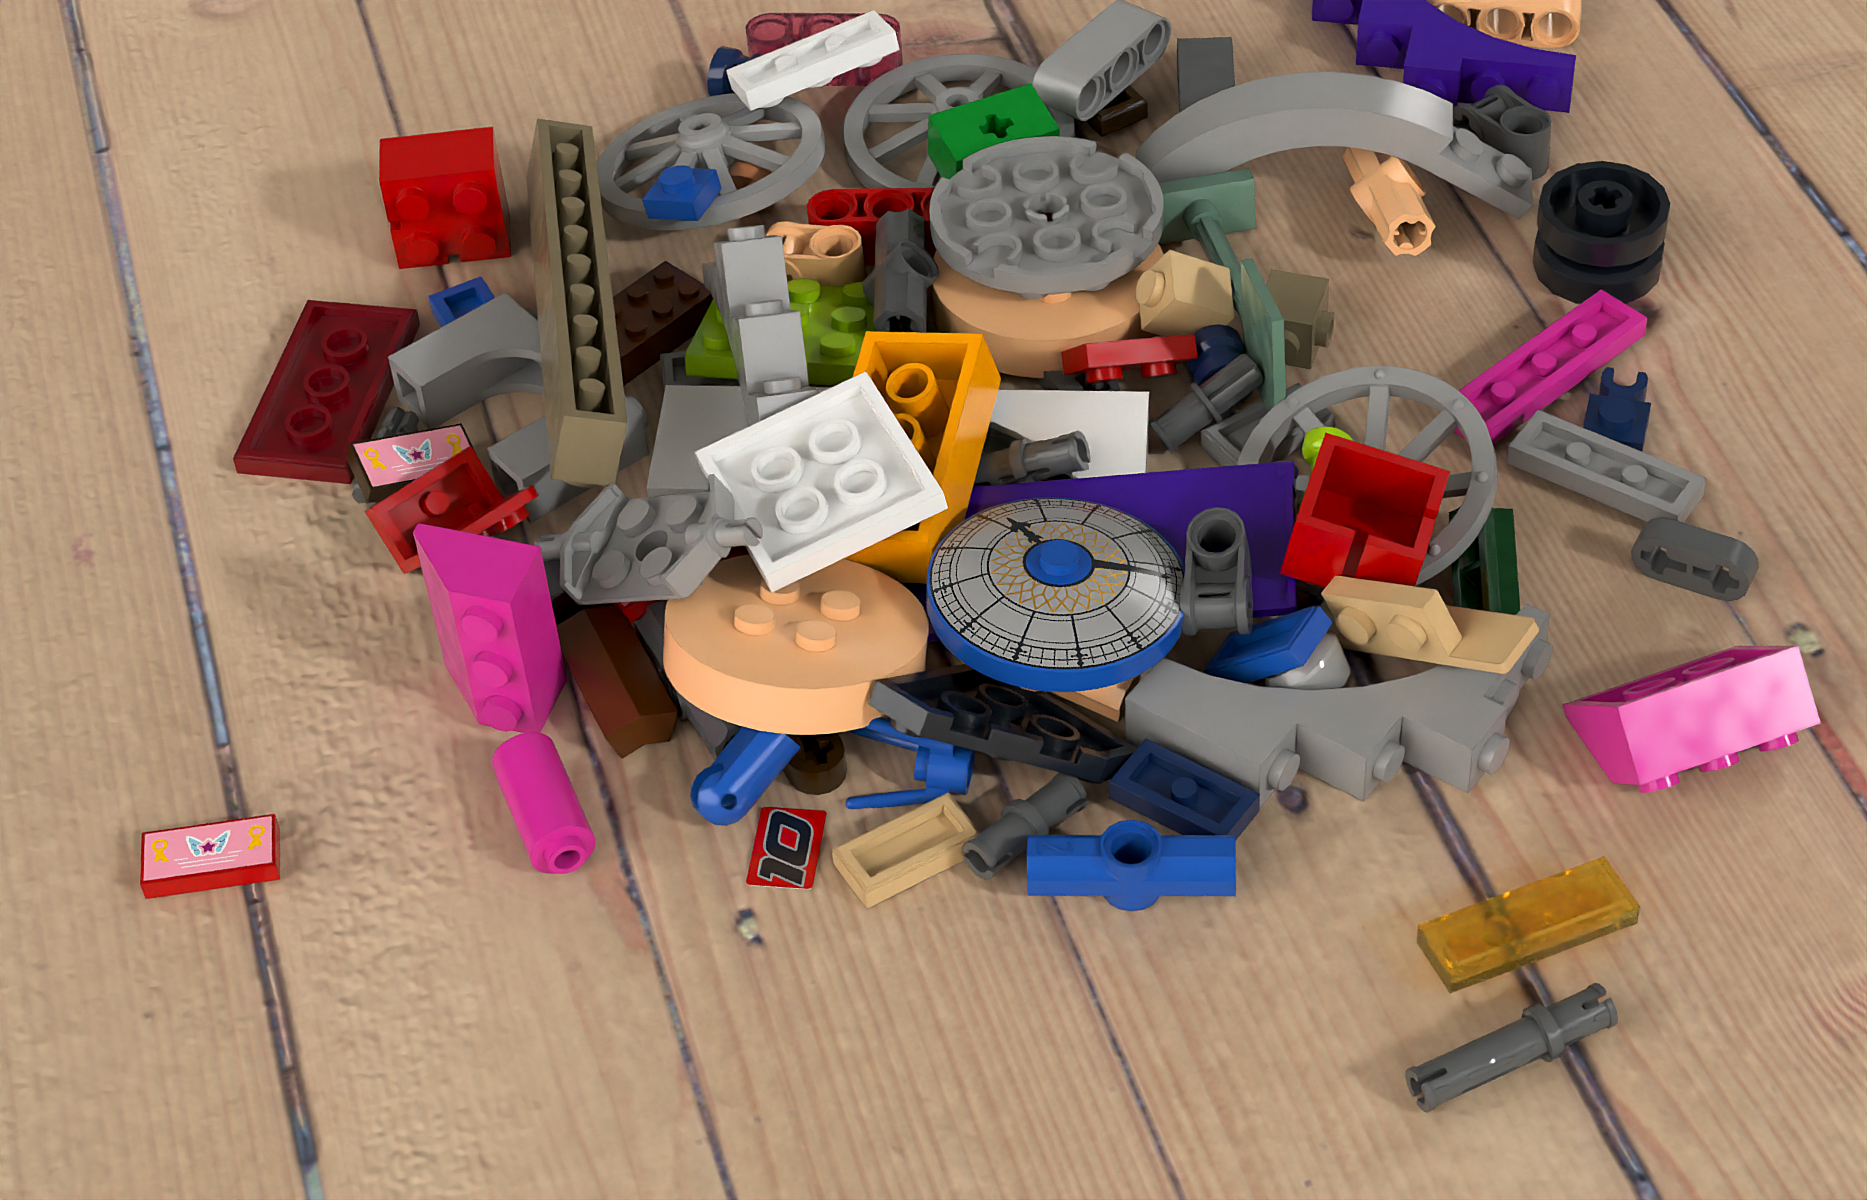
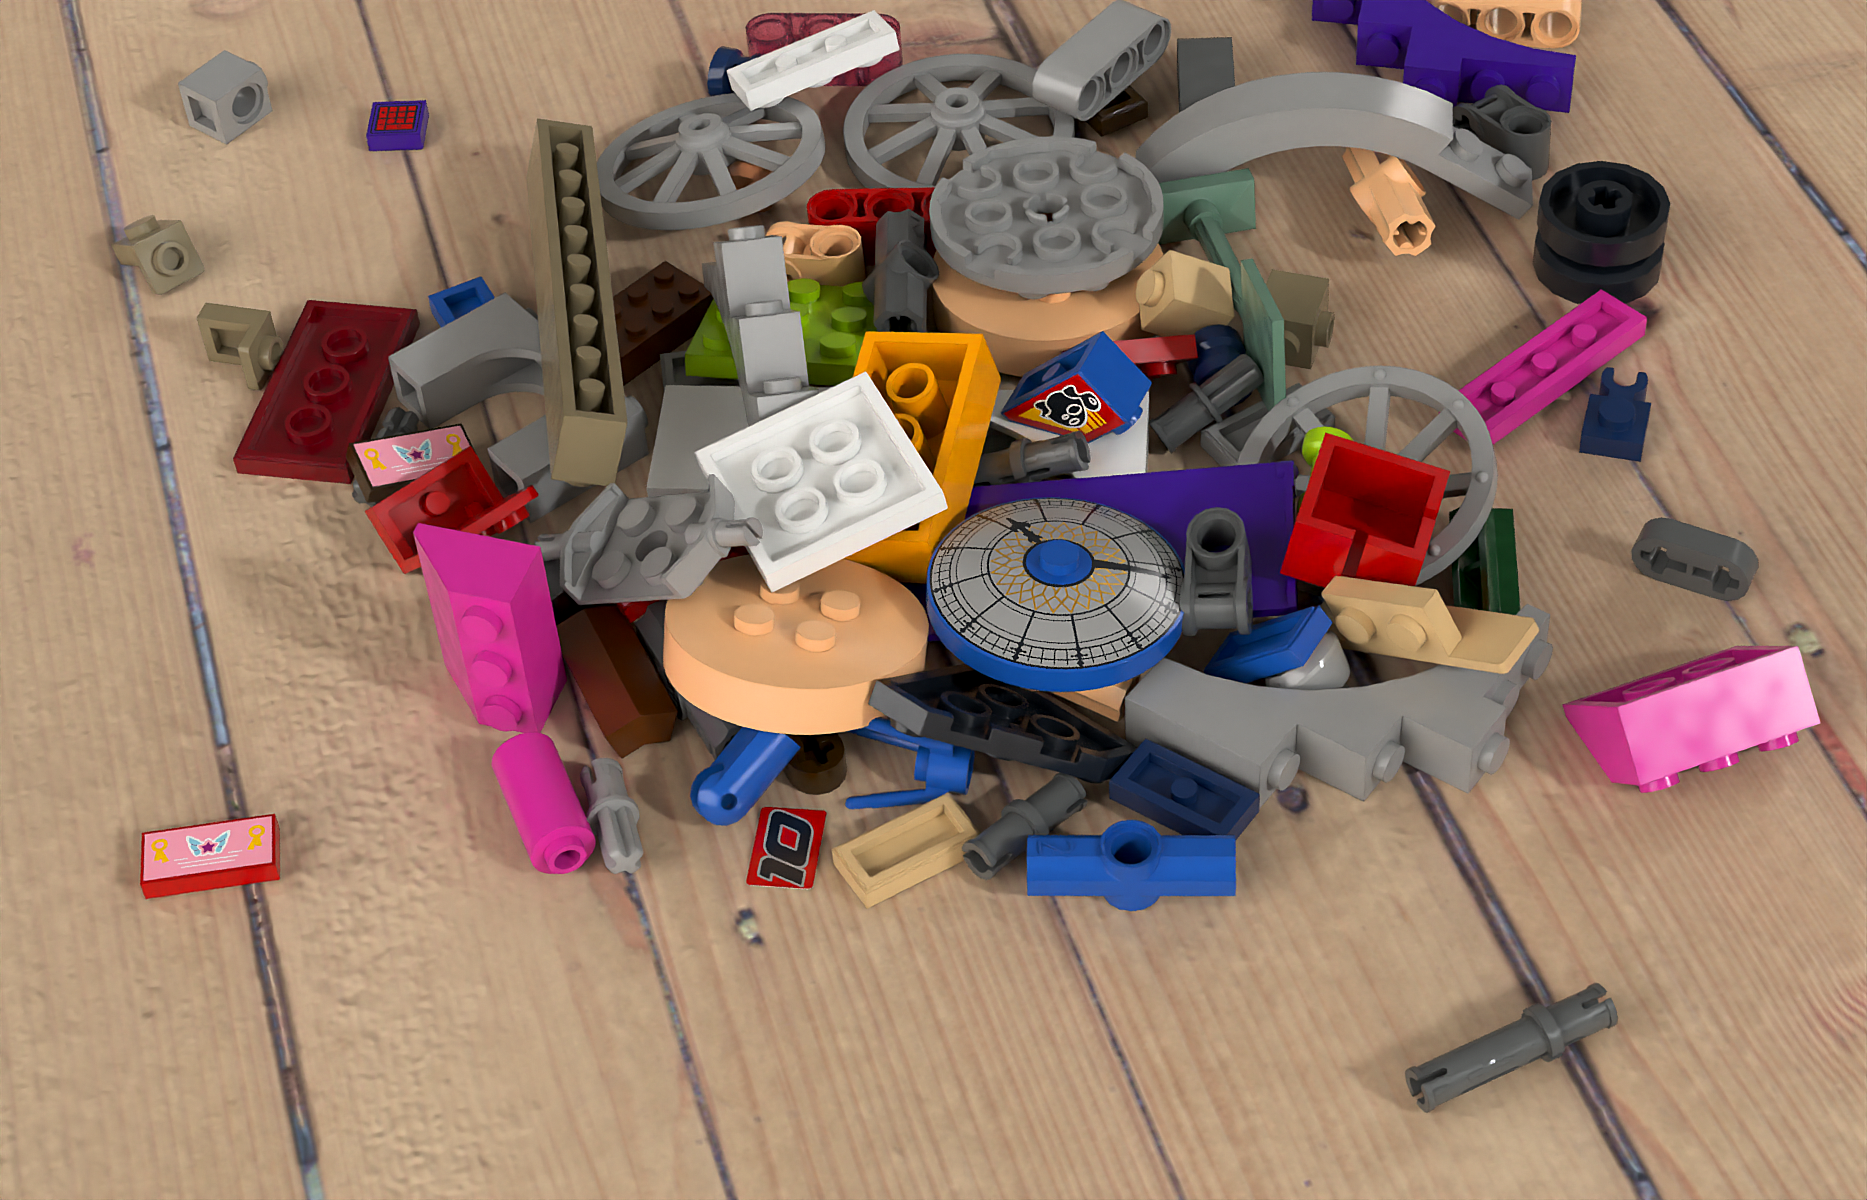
red piece [379,126,511,269] -> none
blue plate [642,165,722,221] -> none
green brick [928,83,1060,180] -> none
clear yellow plate [1416,856,1640,994] -> none
light grey plate [1507,410,1707,523] -> none
none -> dark tan bracket [111,215,204,295]
none -> light grey brick [178,50,273,145]
none -> dark tan bracket [197,303,283,391]
none -> dark purple tile [366,100,429,151]
none -> light grey axle [580,758,644,874]
none -> slope [1000,331,1152,443]

